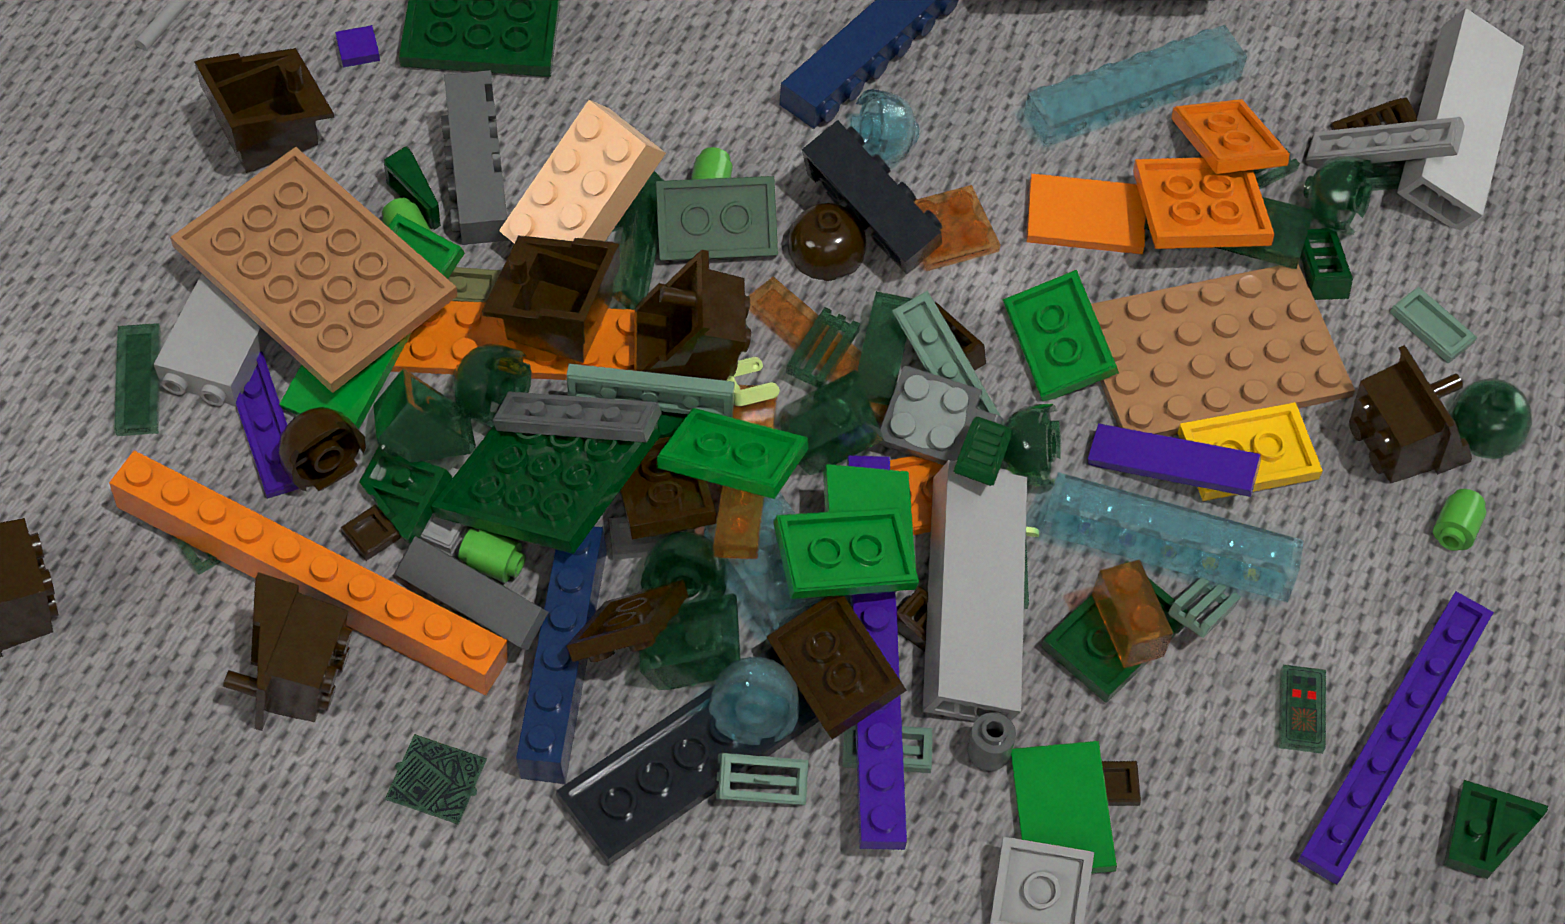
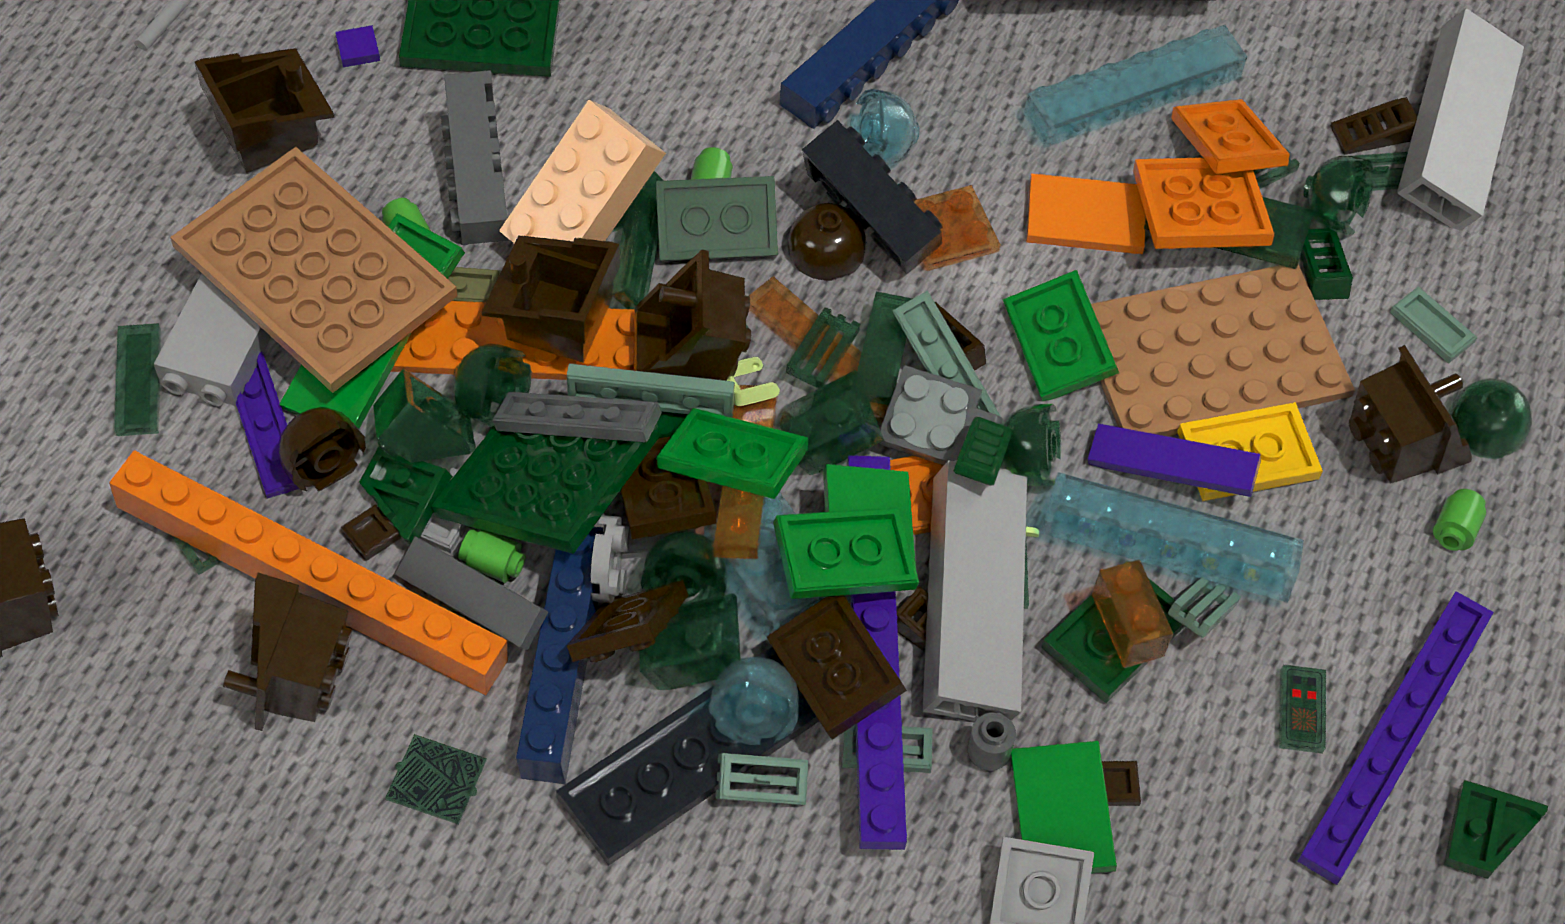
dark green slope [384,146,441,230] -> none
light grey tile [1306,117,1465,169] -> none
none -> light grey plate [591,515,631,603]

